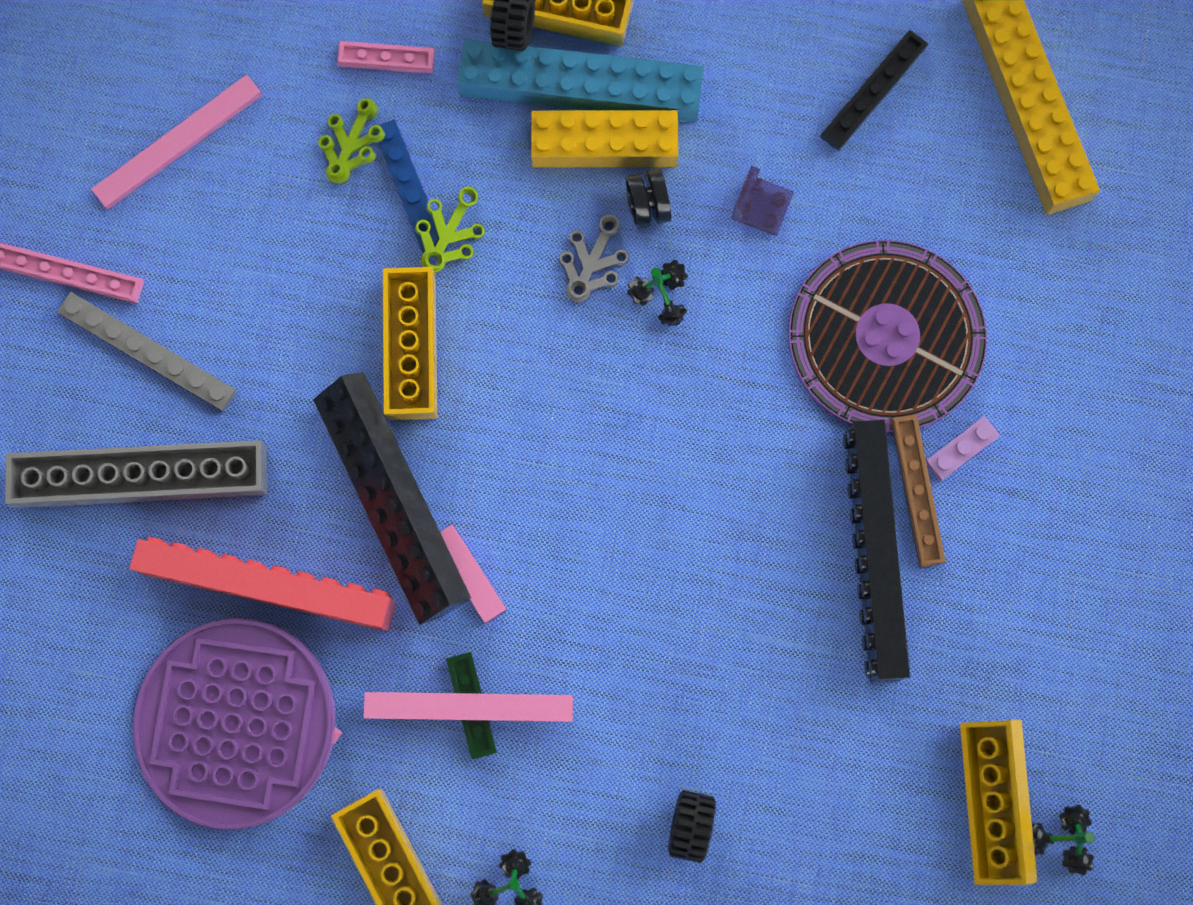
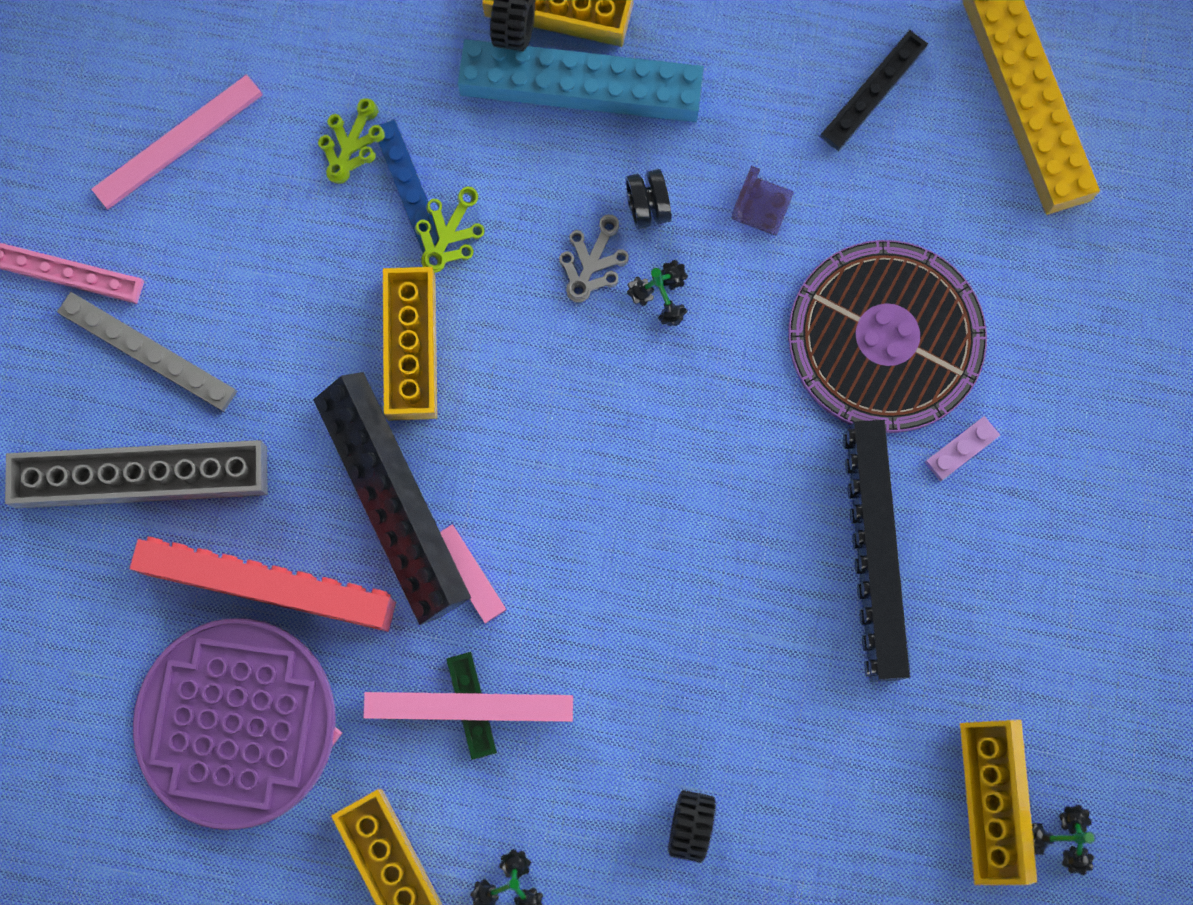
bright pink tile [337,41,435,74] -> none
yellow brick [531,110,678,167] -> none
medium nougat tile [891,414,946,567] -> none

